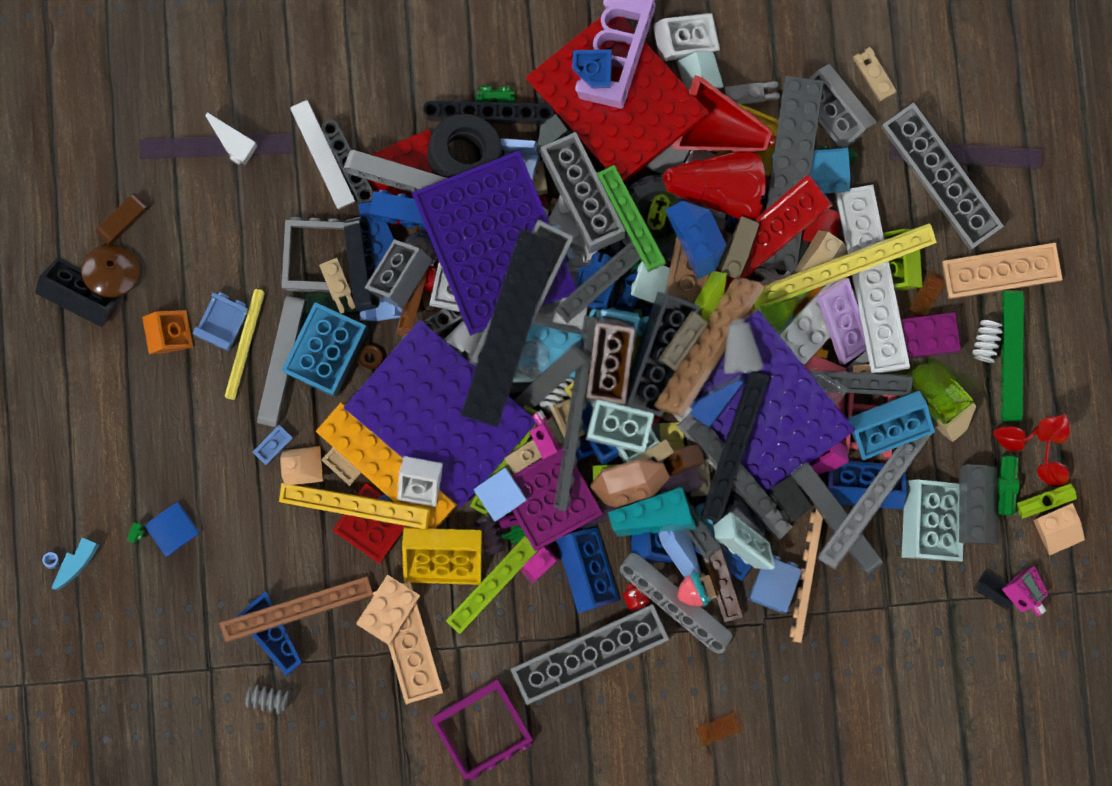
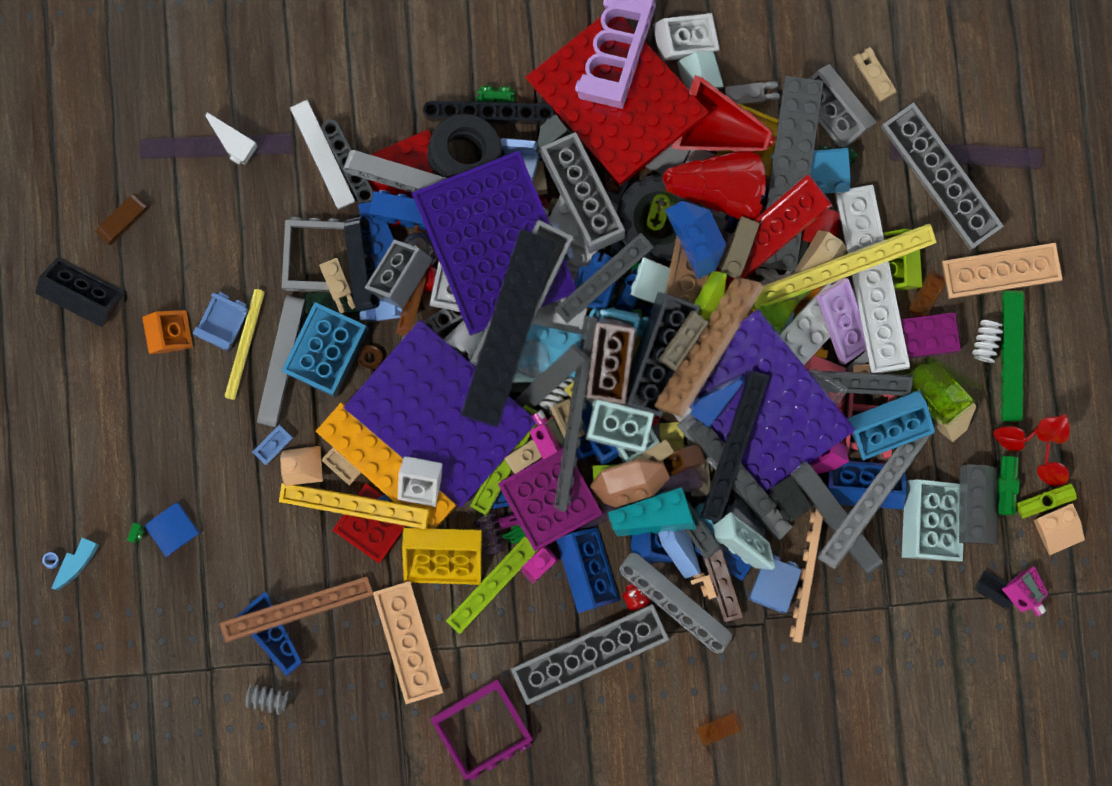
reddish brown dish [81,245,139,297] -> none
light nougat plate [356,575,420,645] -> none
light blue tile [473,468,527,521] -> none
blue plate [572,50,612,89] -> none
bright green plate [597,165,665,272] -> none
coral hair [677,572,711,607] -> none
light grey cone [724,319,763,373] -> none

